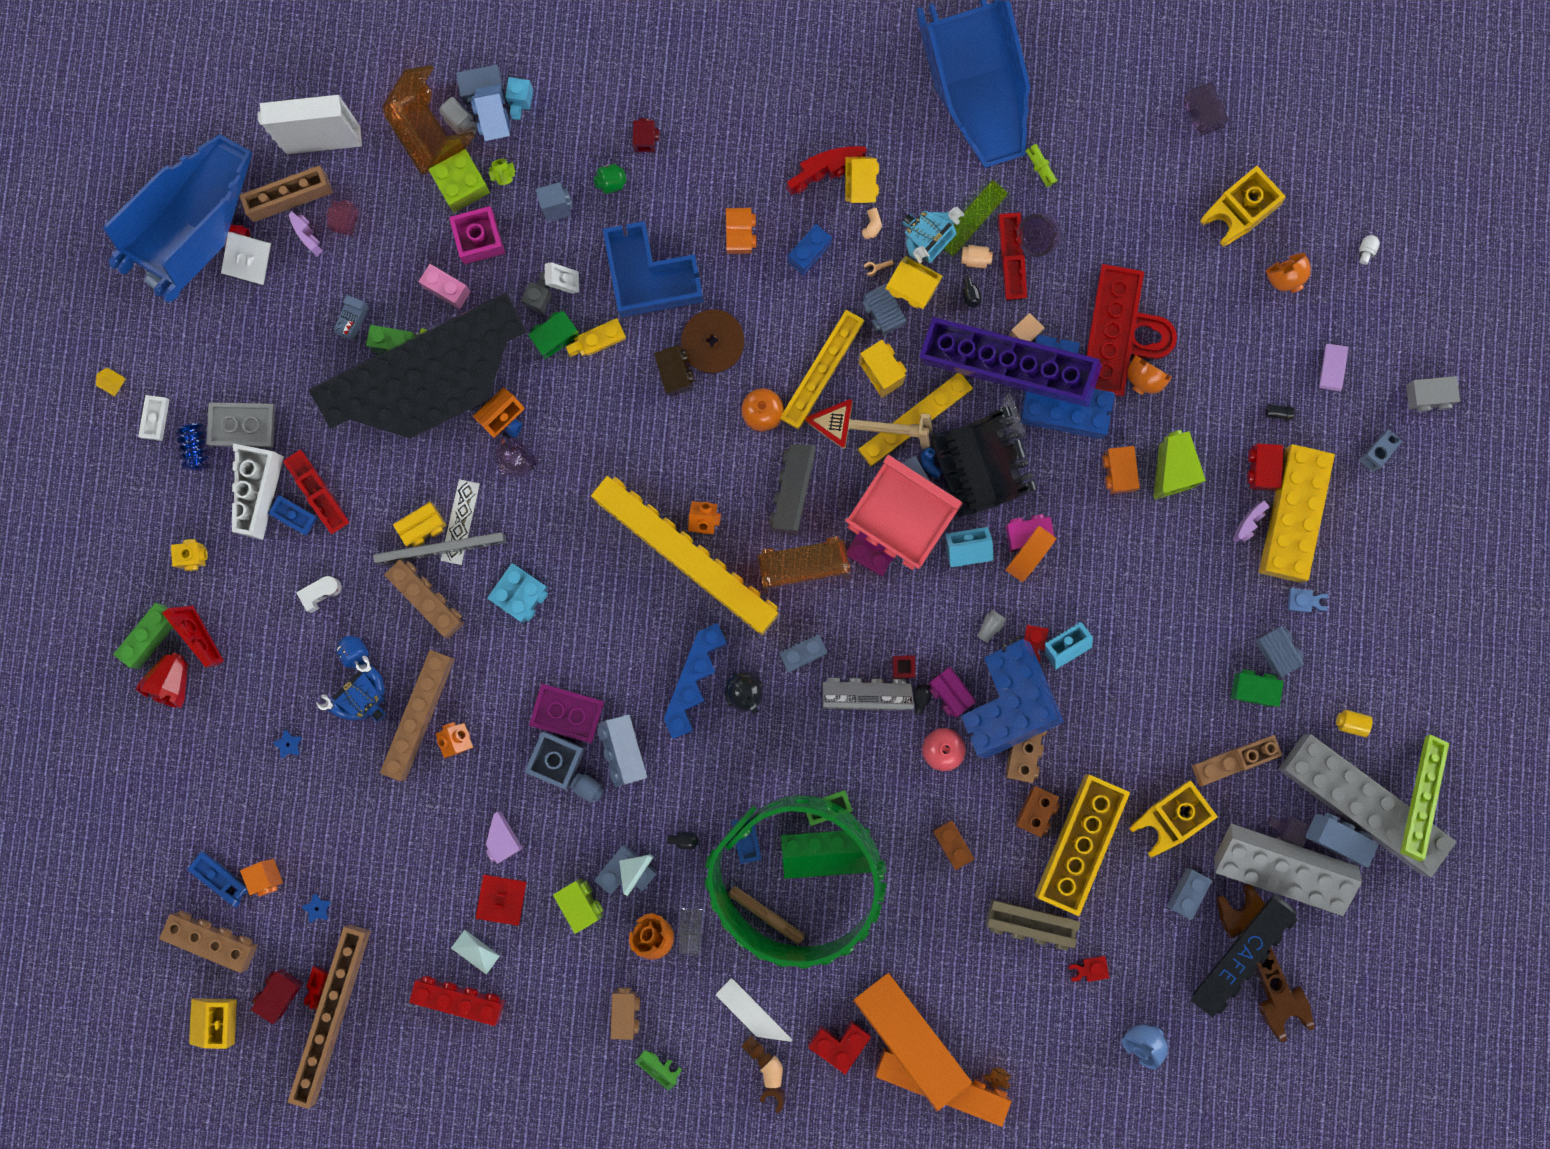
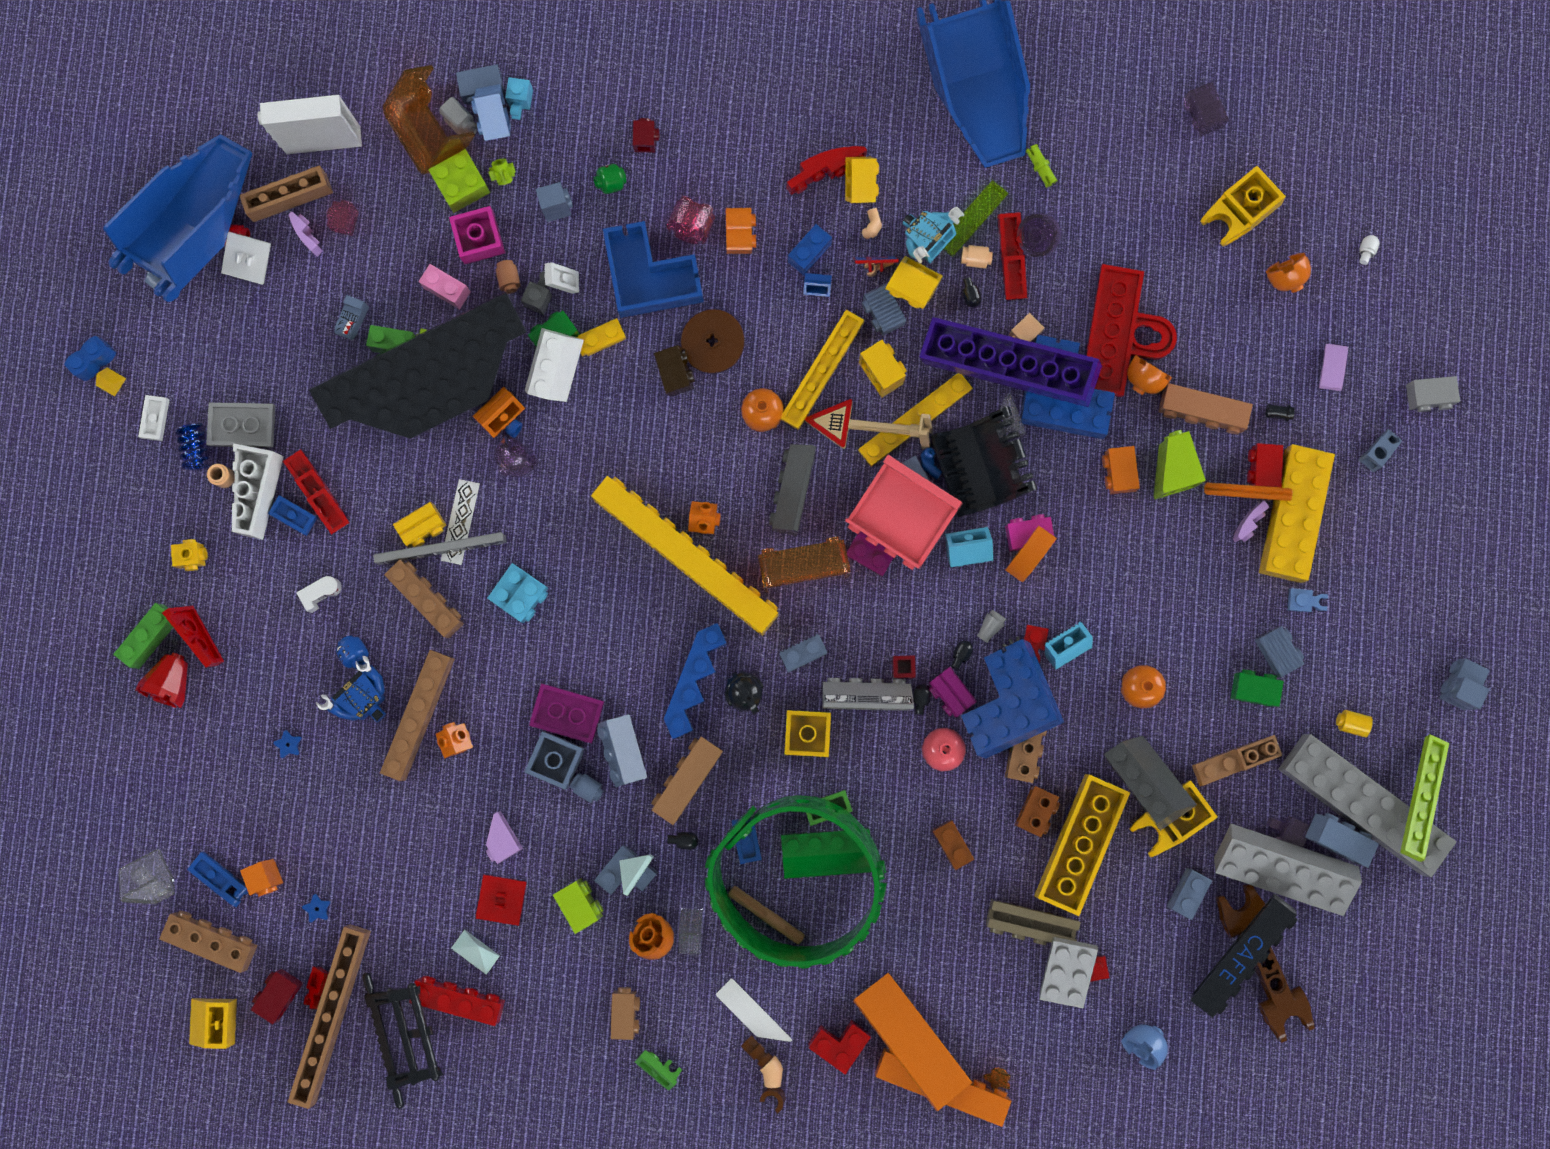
none -> blue brick [64,336,116,381]
none -> clear slope [118,849,175,904]
none -> light nougat brick [207,464,235,488]
none -> black piece [362,972,443,1109]
none -> nougat brick [495,260,521,294]
none -> white slope [525,328,584,402]
none -> medium nougat brick [651,736,723,825]
none -> clear pink brick [666,196,715,245]
none -> yellow brick [785,710,831,757]
none -> blue piece [803,273,832,297]
none -> red piece [853,256,899,273]
none -> black cylinder [951,640,973,670]
none -> light grey plate [1039,937,1098,1008]
none -> dark grey slope [1104,736,1197,831]
none -> orange cylinder [1121,665,1166,708]
none -> nougat brick [1158,383,1253,434]
none -> orange axle [1204,482,1293,501]
none -> sand blue brick [1439,658,1490,710]

